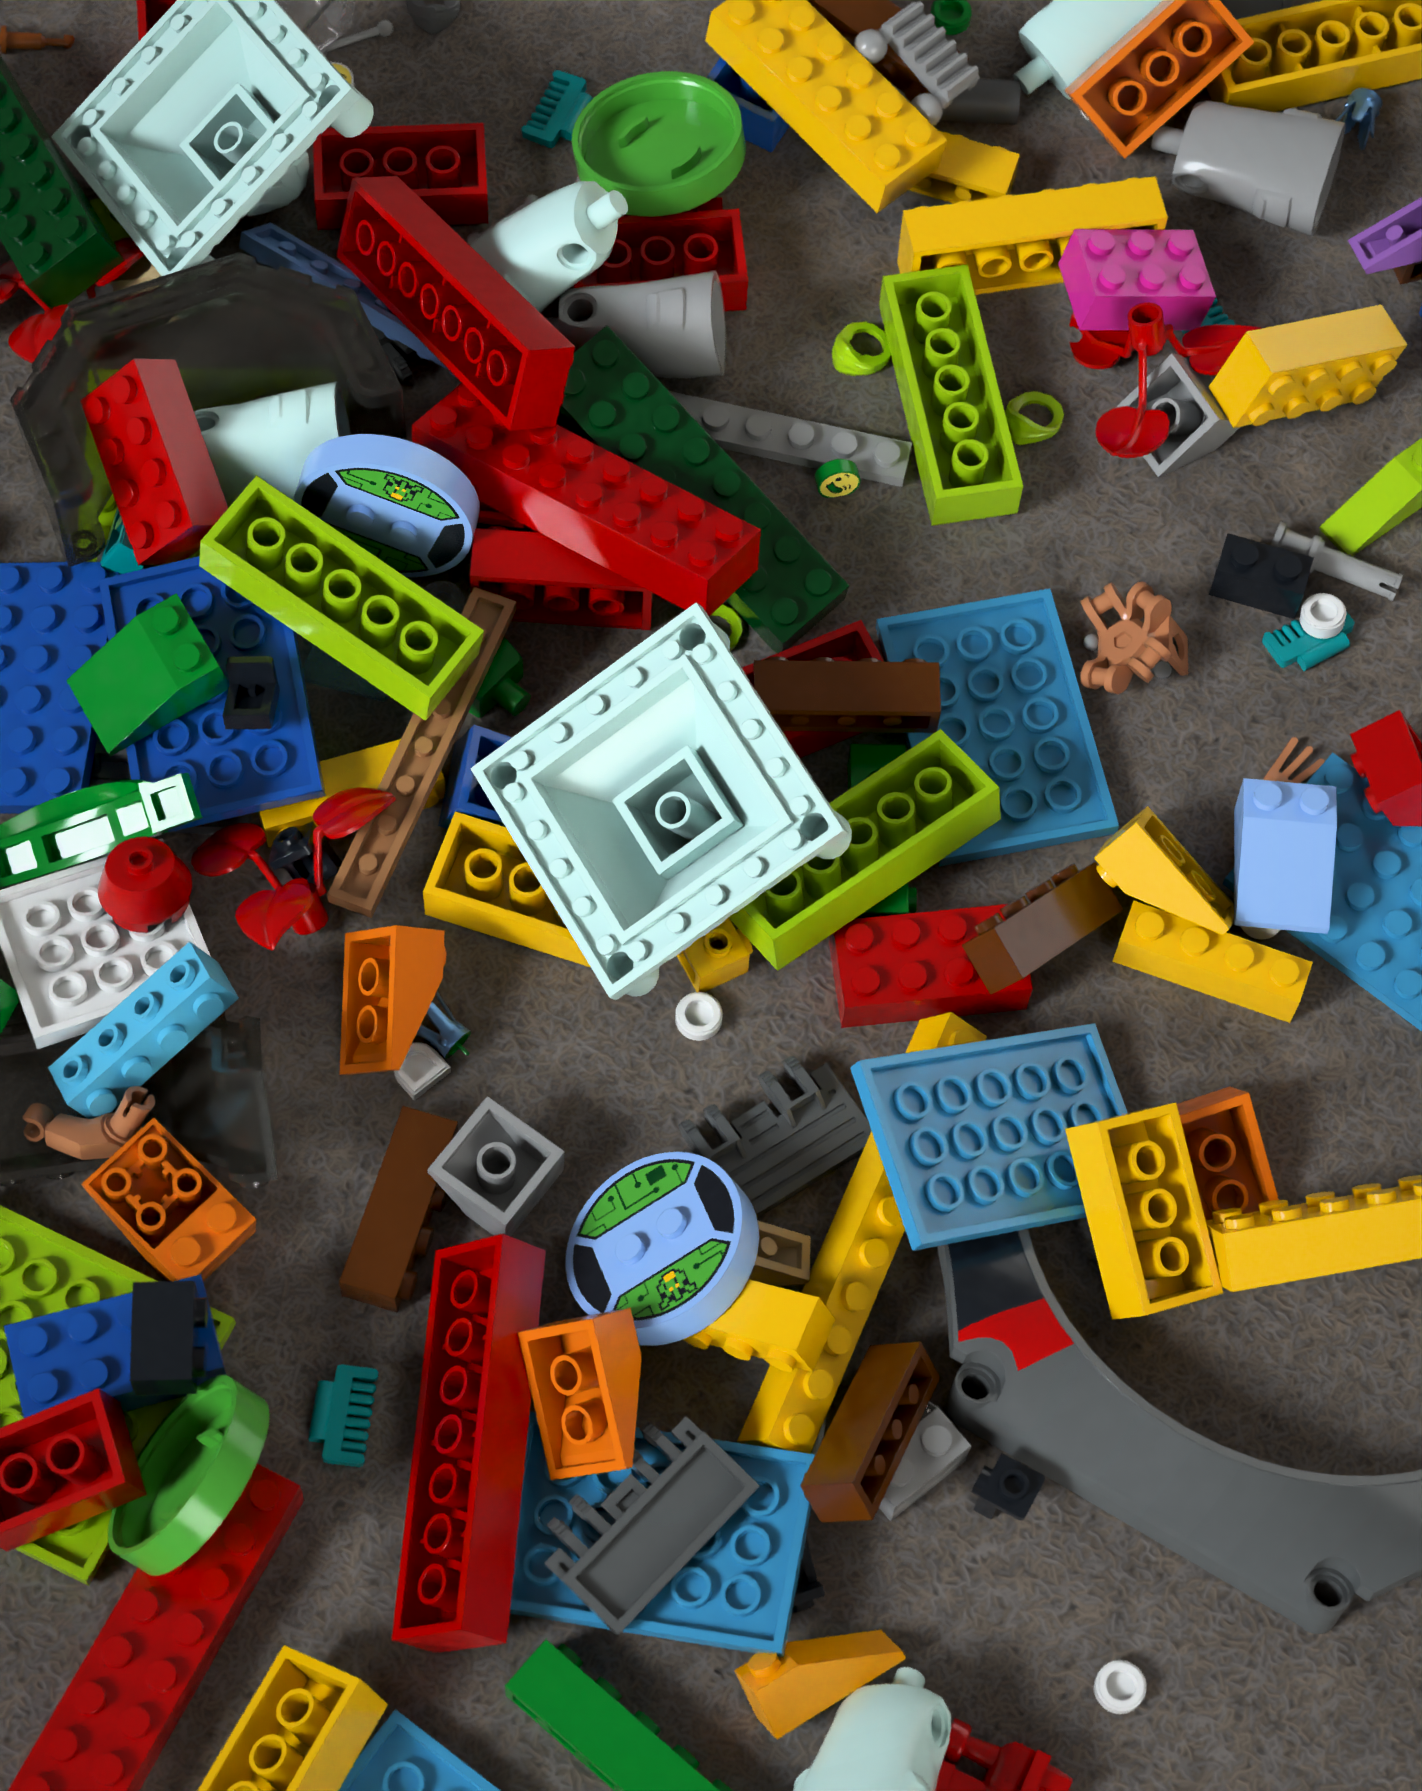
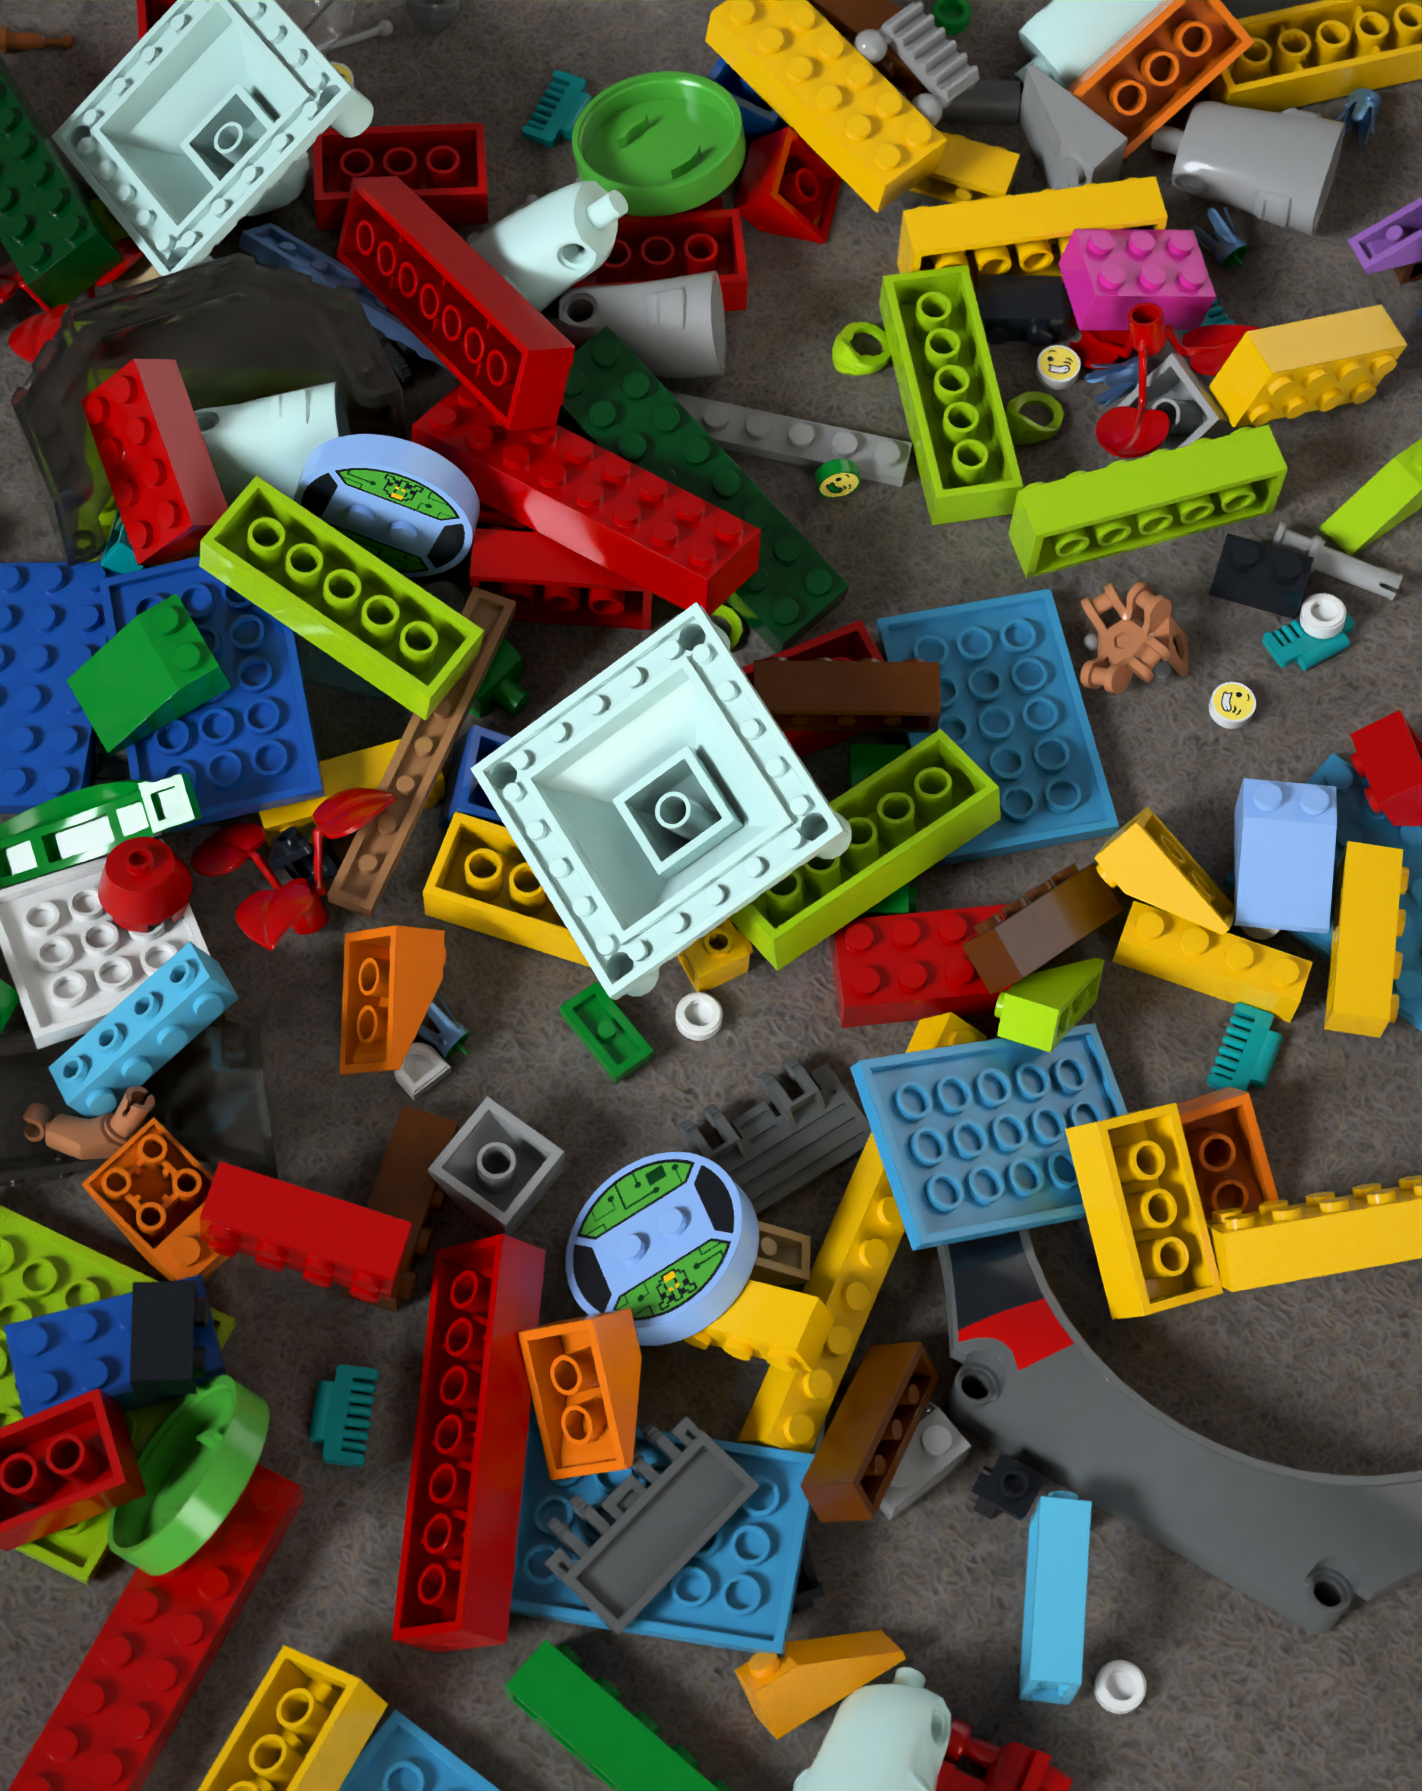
black bracket [222,656,280,730] -> none
nougat piece [1263,737,1325,783] -> none
none -> red brick [200,1161,412,1302]
none -> green plate [559,981,654,1084]
none -> red slope [733,126,842,244]
none -> black brick [973,274,1063,346]
none -> lime slope [995,957,1105,1053]
none -> lime brick [1008,425,1288,579]
none -> light grey slope [1018,64,1128,190]
none -> medium azure window [1018,1491,1092,1705]
none -> tile [1036,345,1080,390]
none -> flat silver piece [1084,357,1151,407]
none -> flat silver piece [1190,206,1249,268]
none -> teal piece [1206,1002,1283,1091]
none -> tile [1209,682,1256,729]
none -> yellow brick [1324,841,1409,1038]

